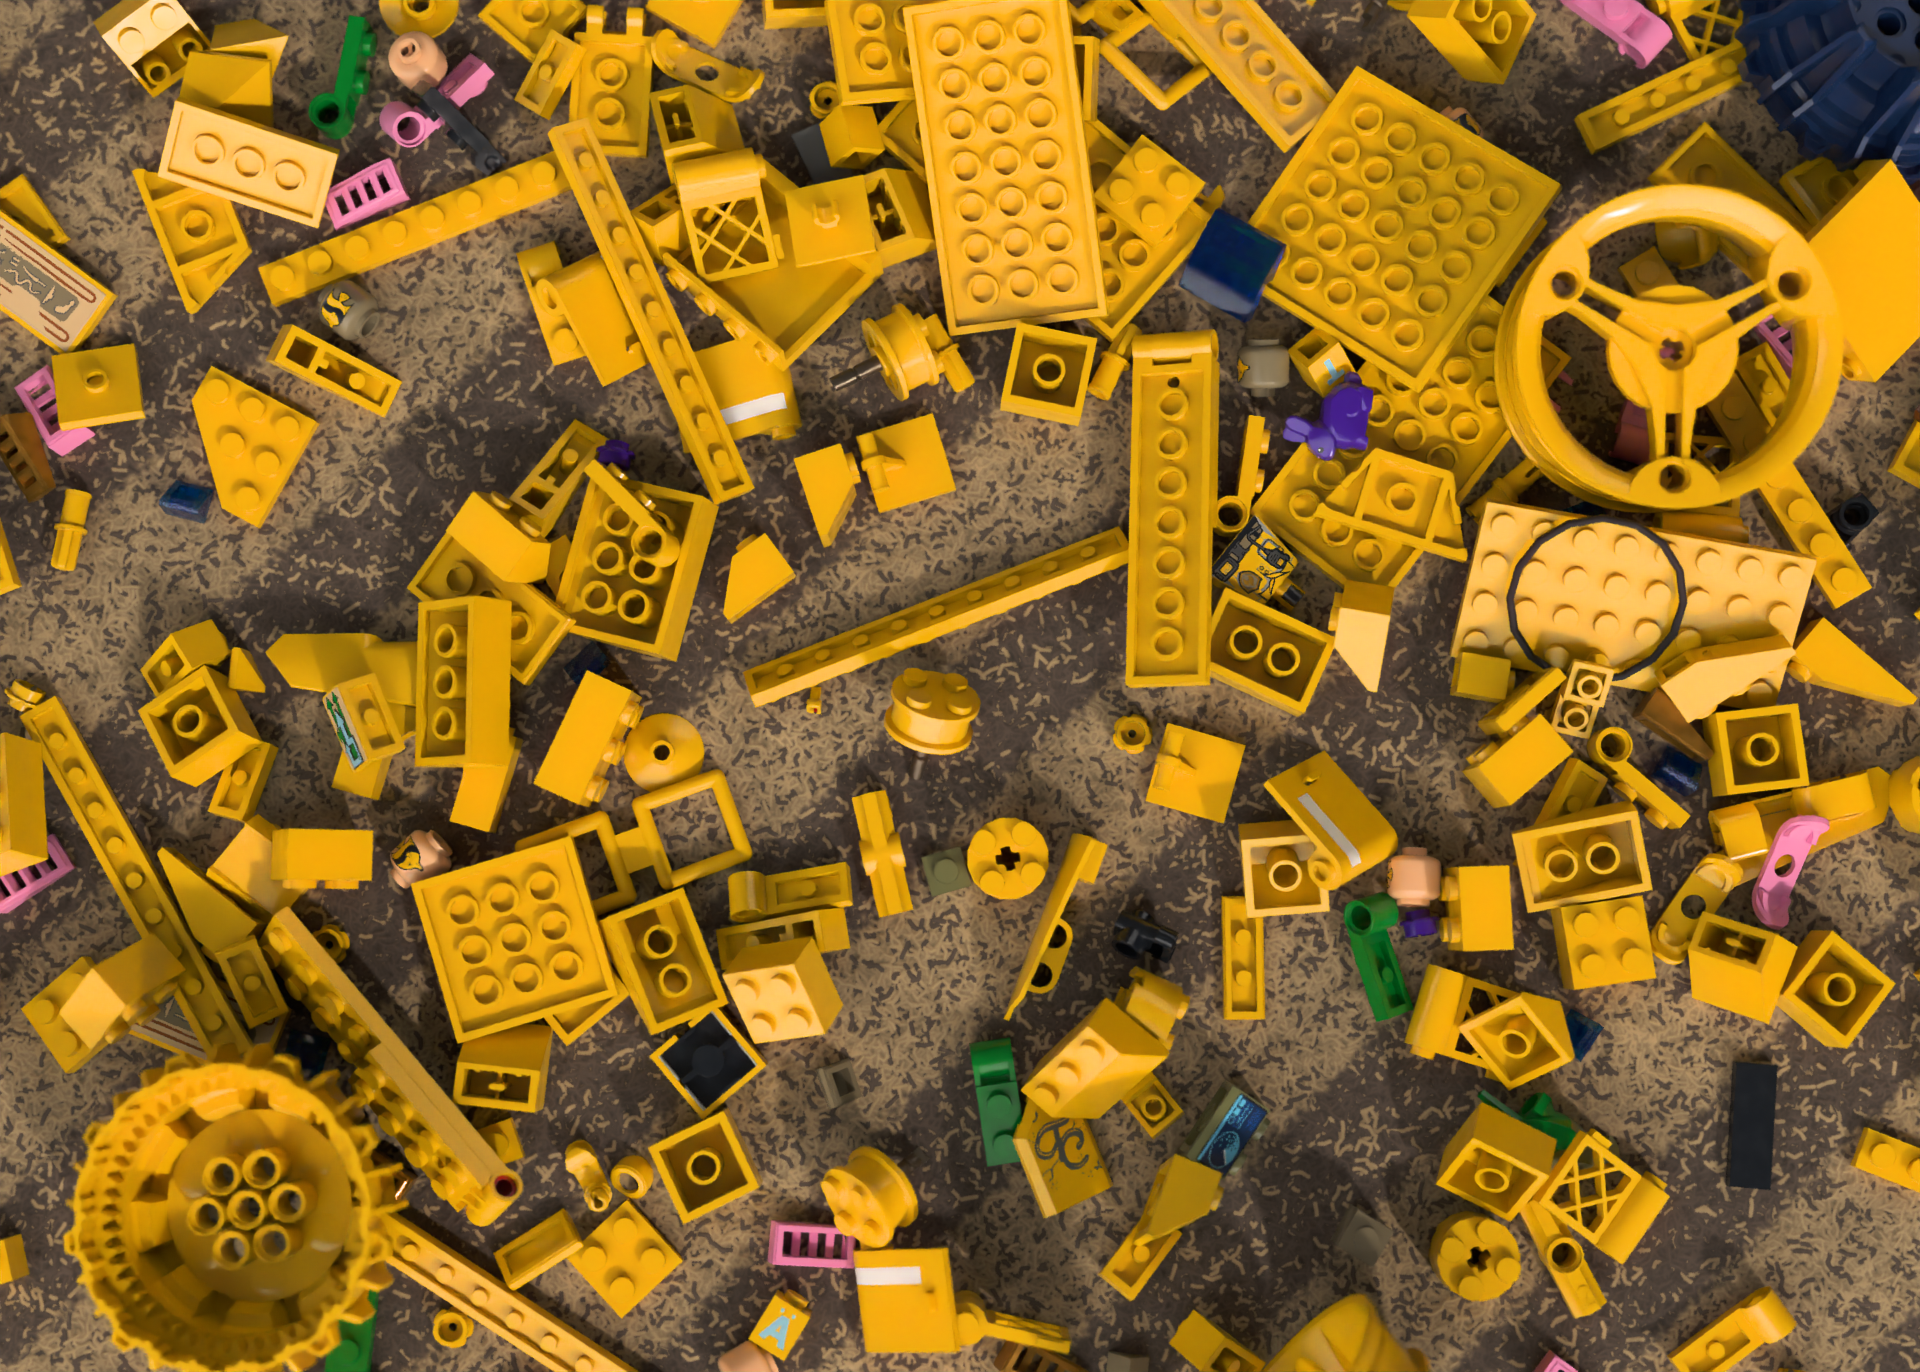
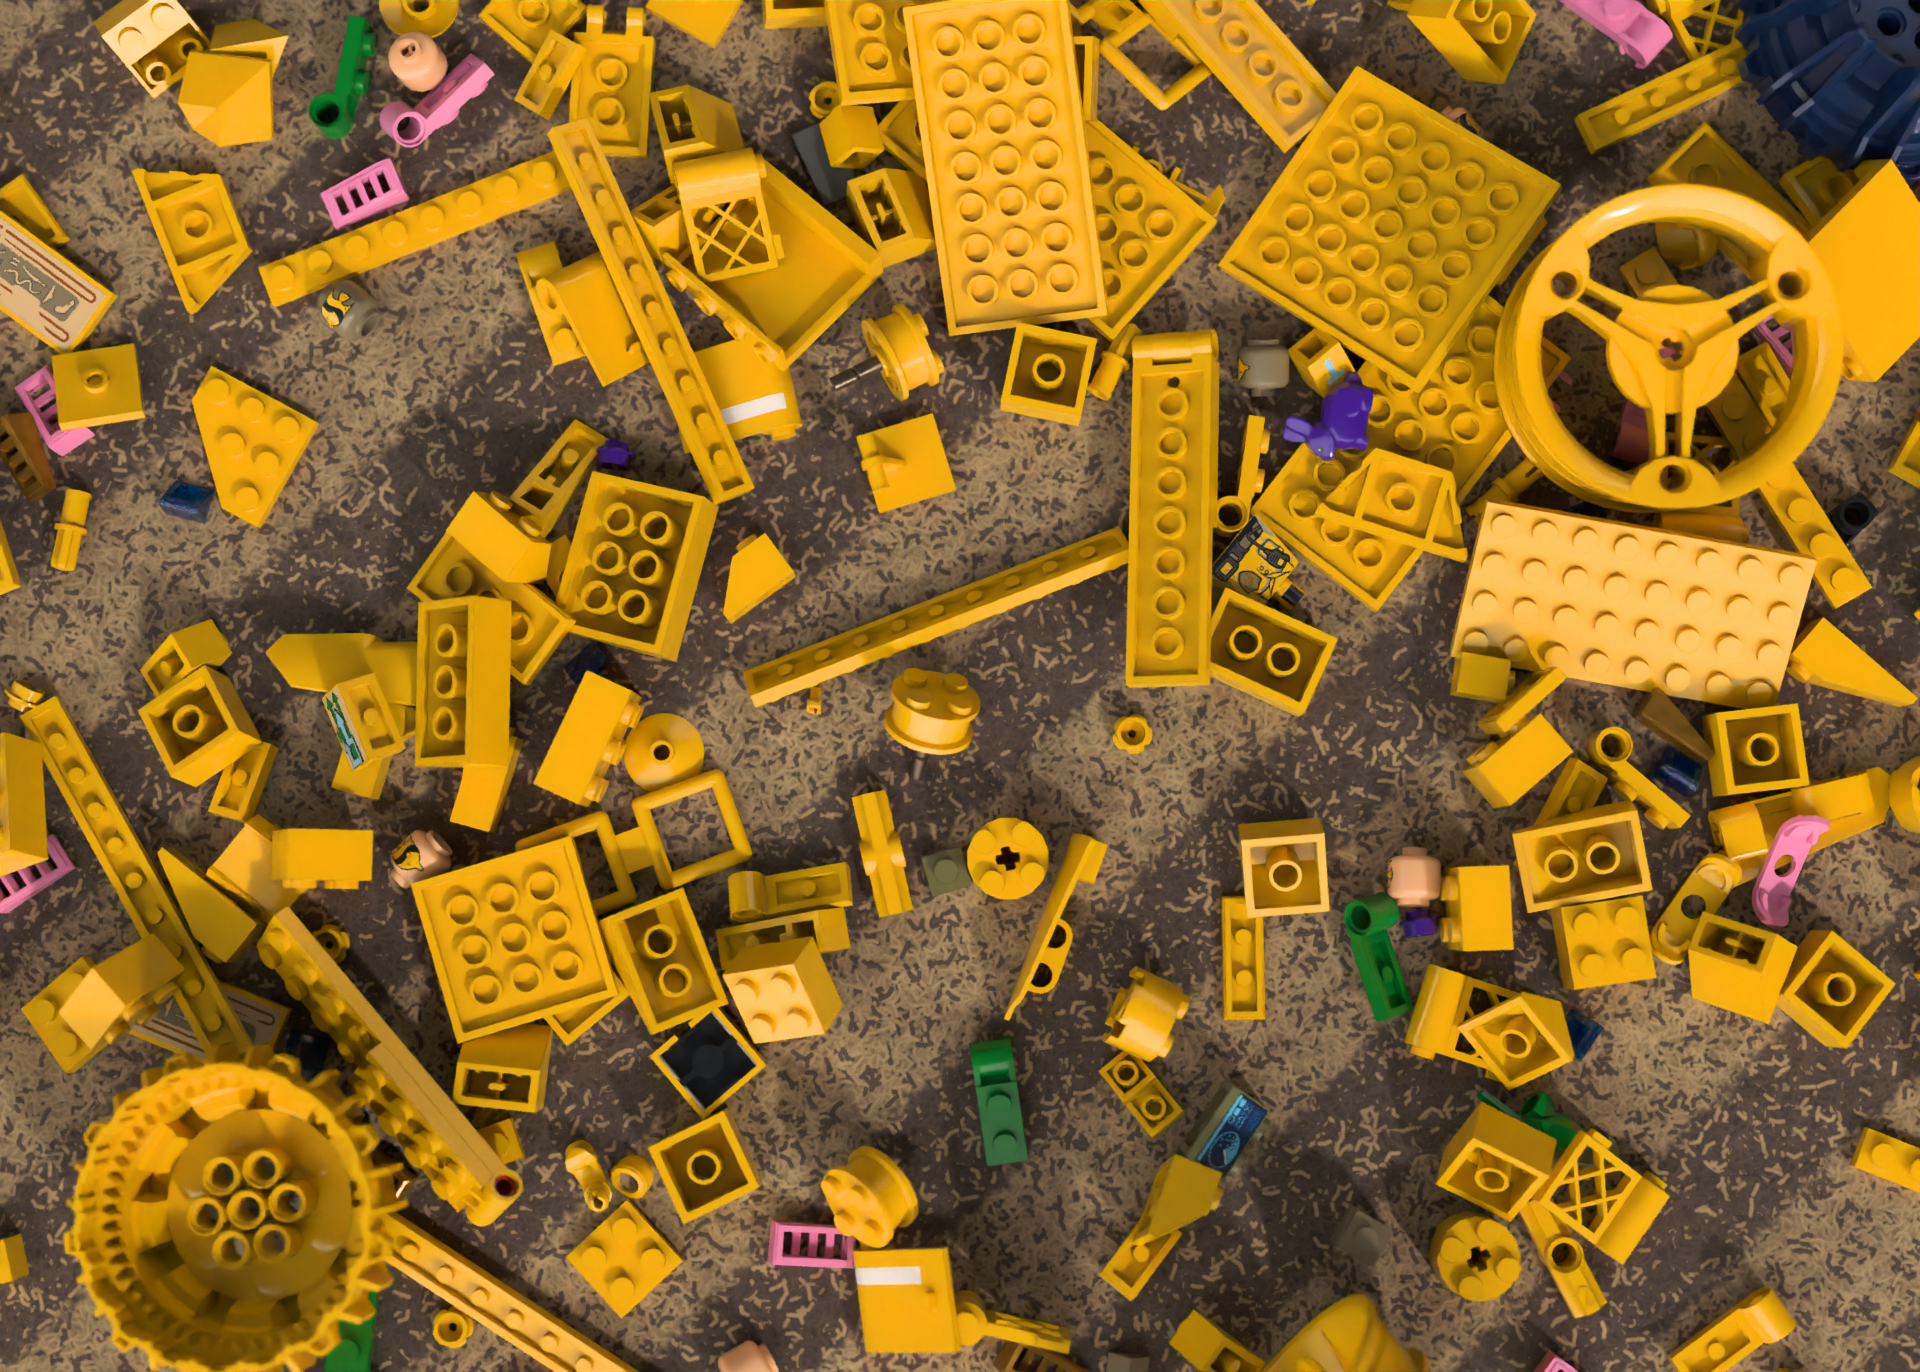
yellow plate [157,96,340,228] -> none
yellow plate [215,934,289,1029] -> none
yellow slope [227,647,266,693] -> none
yellow slope [265,324,402,418] -> none
black hinge [411,80,507,176] -> none
yellow tile [493,1208,584,1291] -> none
yellow plate [583,459,680,567] -> none
yellow piece [651,29,765,103] -> none
yellow brick [748,1289,813,1361] -> none
yellow piece [784,175,876,268] -> none
yellow slope [794,443,861,547] -> none
dark tan slope [815,1058,862,1109] -> none
yellow axle [924,314,975,393] -> none
yellow tile [1012,1096,1113,1218] -> none
yellow slope [1021,997,1170,1119] -> none
yellow plate [1094,134,1205,249] -> none
black plate [1111,909,1179,964] -> none
yellow plate [1145,723,1246,824] -> none
clear blue slope [1178,208,1287,323] -> none
yellow door [1263,750,1398,890] -> none
yellow slope [1328,580,1395,692] -> none
black piece [1506,514,1687,682] -> none
yellow slope [1549,659,1615,739] -> none
yellow slope [1654,634,1797,723] -> none
black tile [1726,1061,1778,1190] -> none

